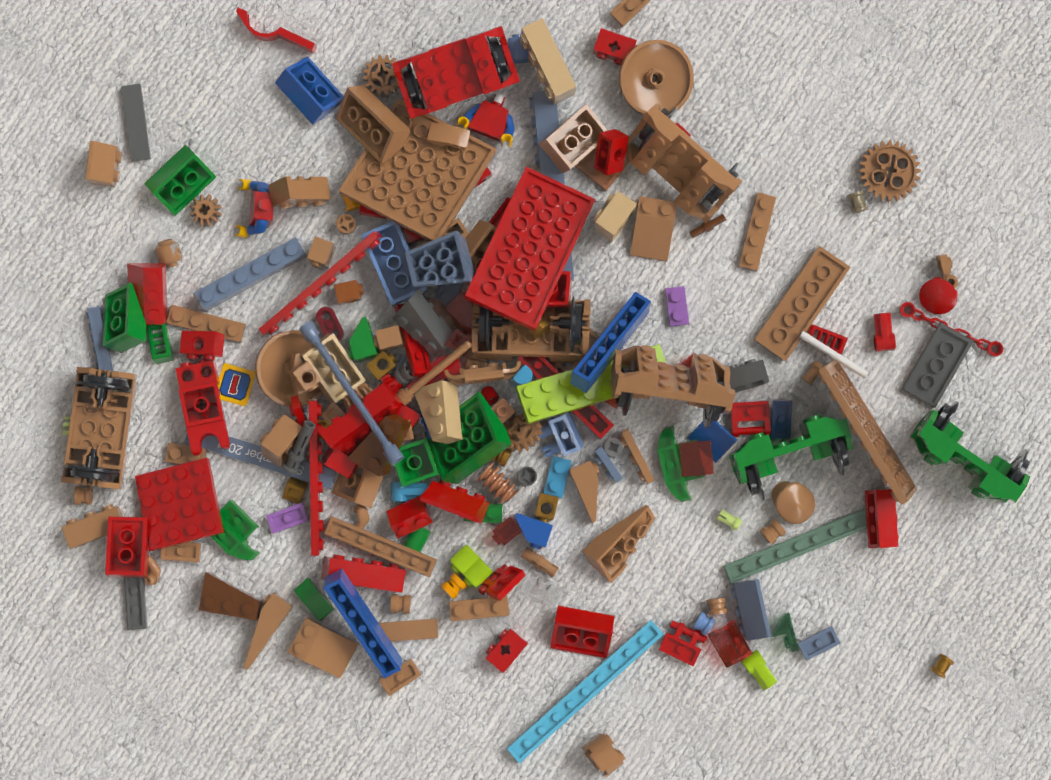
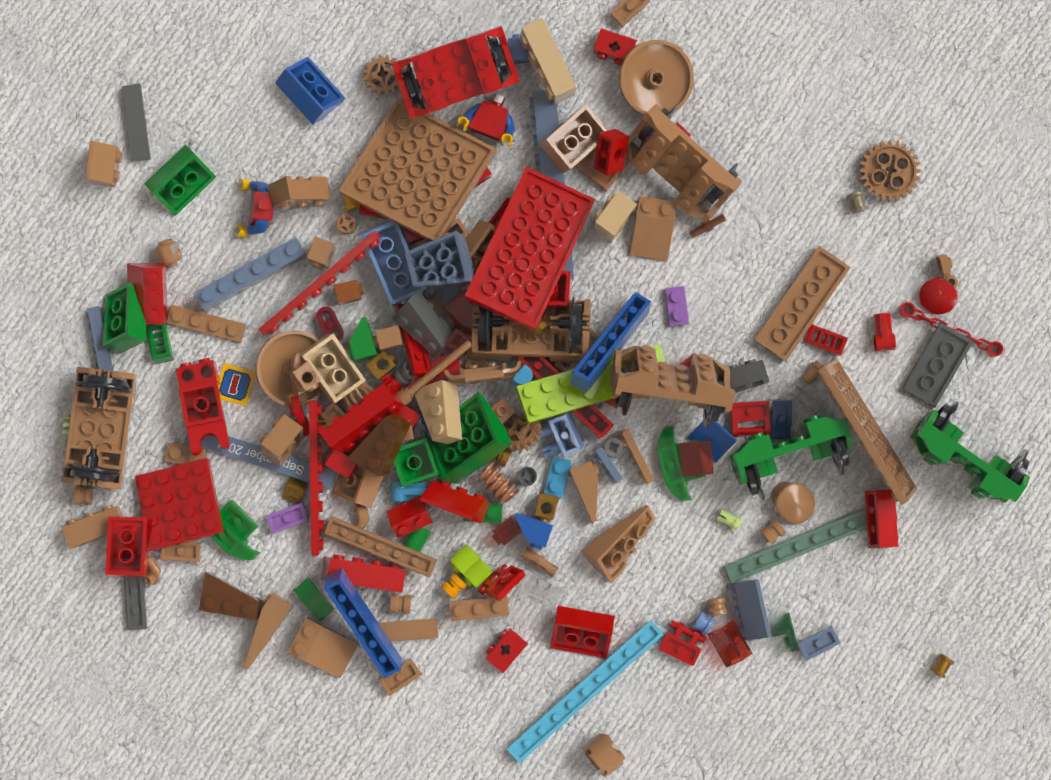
red brick [179,330,225,360] -> none
medium nougat gear [189,194,222,227] -> none
red piece [236,7,317,54] -> none
dark grey pin [282,420,316,474] -> none
sand blue hose [299,321,404,466] -> none
medium nougat slope [335,85,410,164] -> none
medium nougat slope [426,122,470,150] -> none
red piece [481,386,499,405] -> none
medium nougat plate [738,192,776,271] -> none
lime piece [741,649,777,691] -> none
white bar [799,331,868,378] -> none

